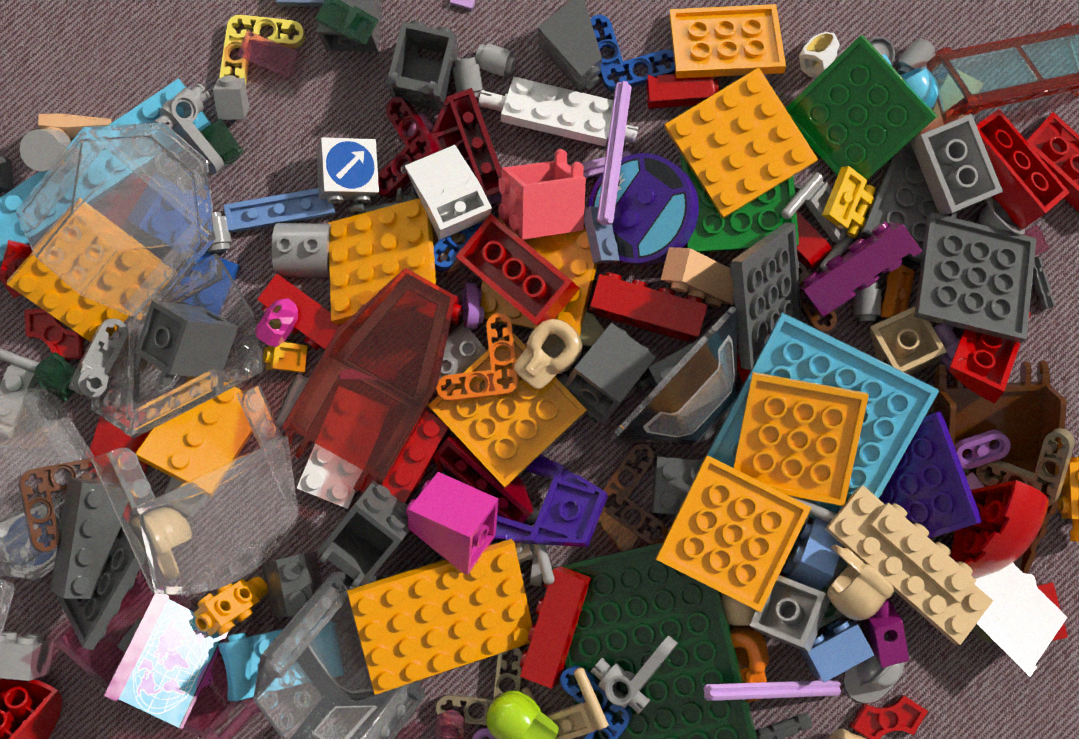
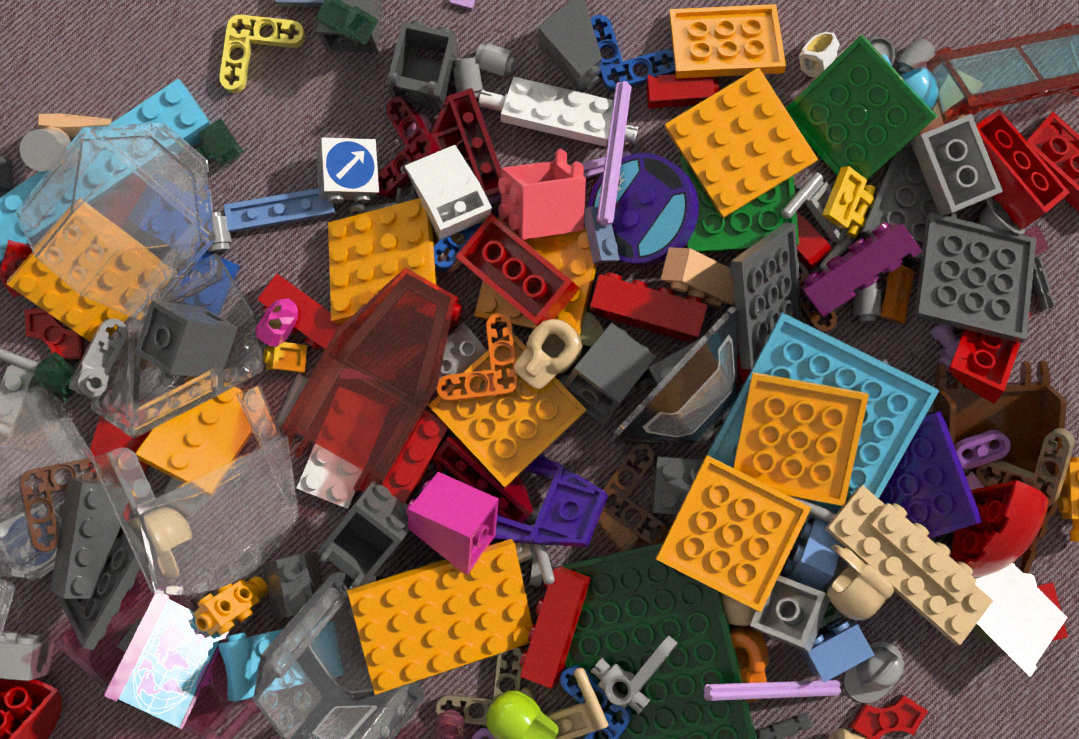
light grey piece [153,83,224,174] -> none
light grey brick [213,75,249,120] -> none
clear pink plate [237,29,298,77] -> none
light grey brick [272,223,331,278] -> none
medium lavender plate [461,282,484,328] -> none
magenta torso [862,598,909,668] -> none
tan slope [869,306,947,375] -> none

